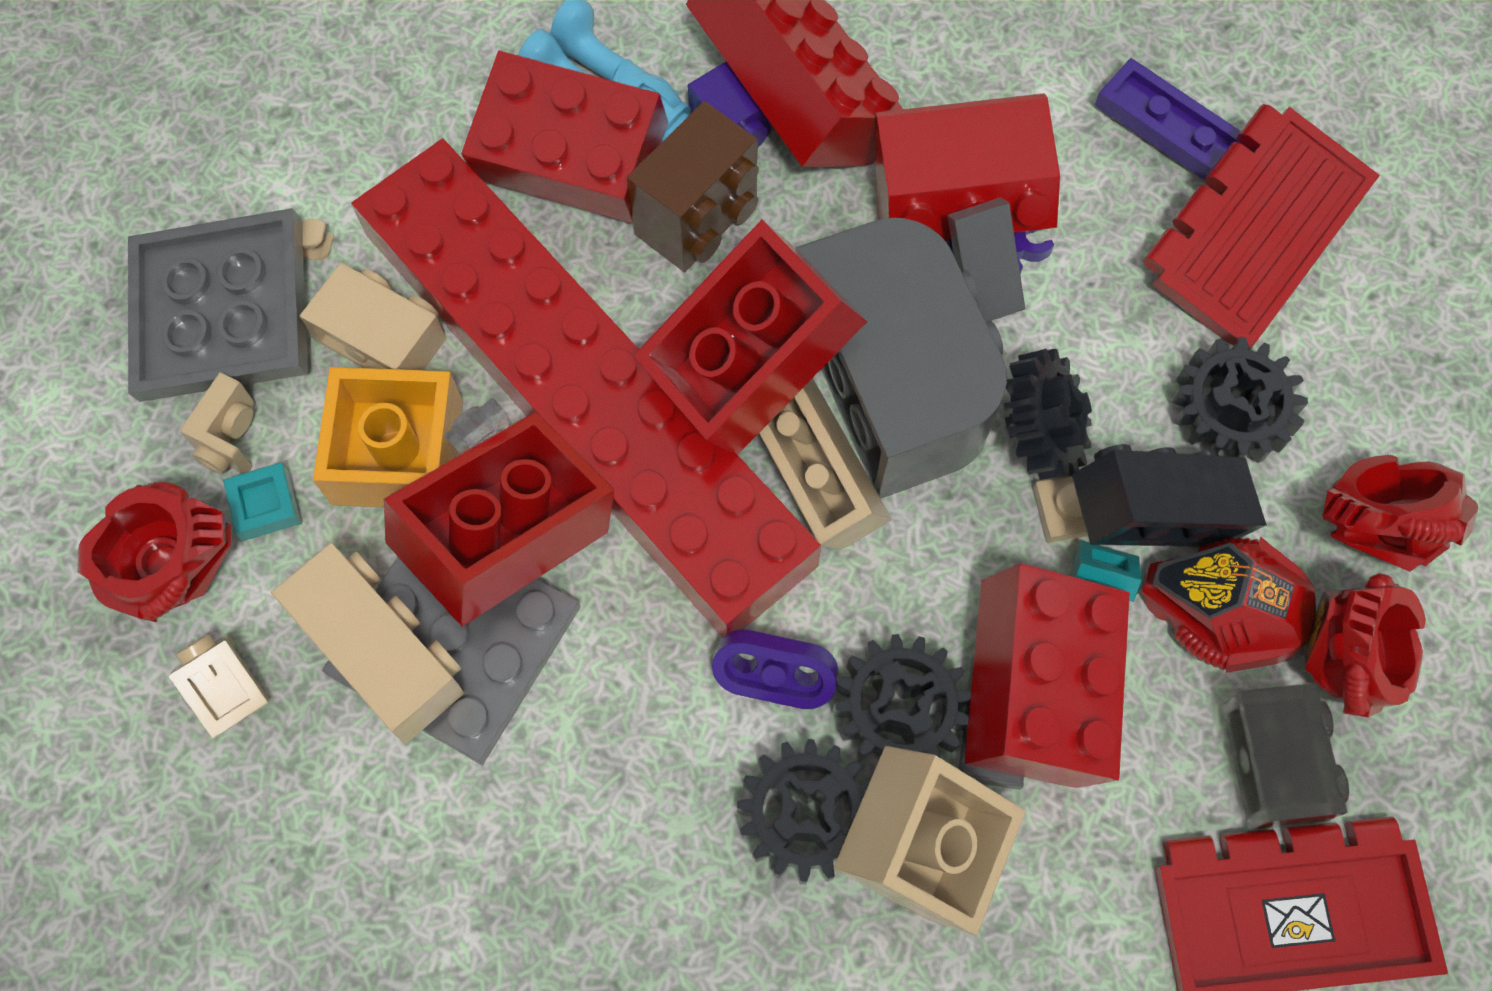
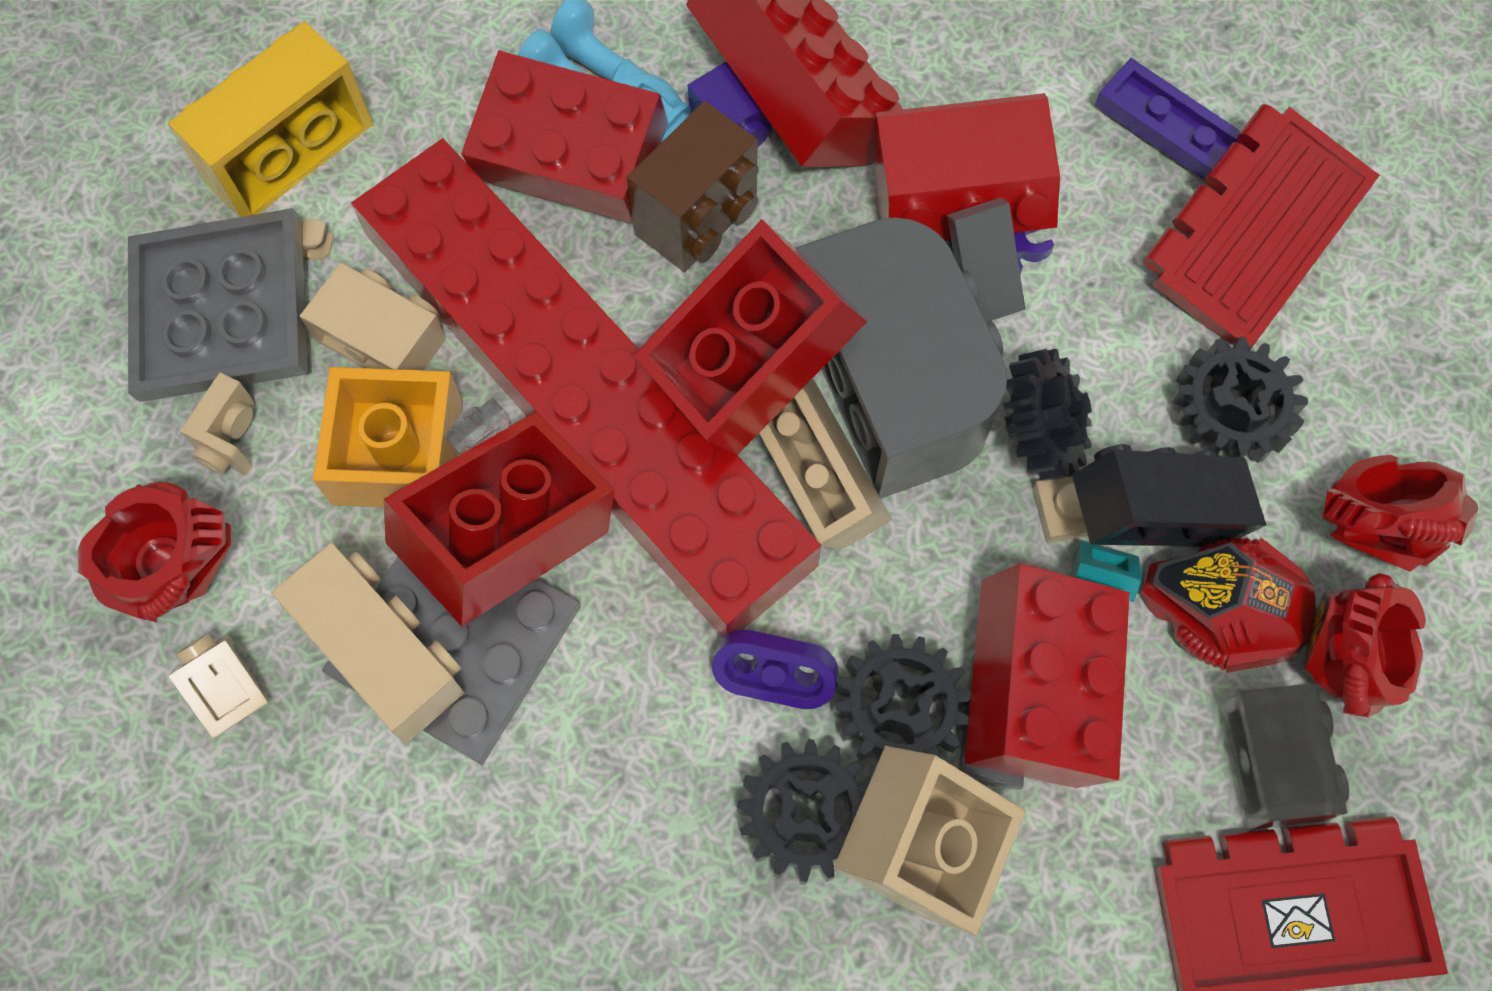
teal plate [223,462,302,541] -> none
none -> yellow brick [168,20,374,217]

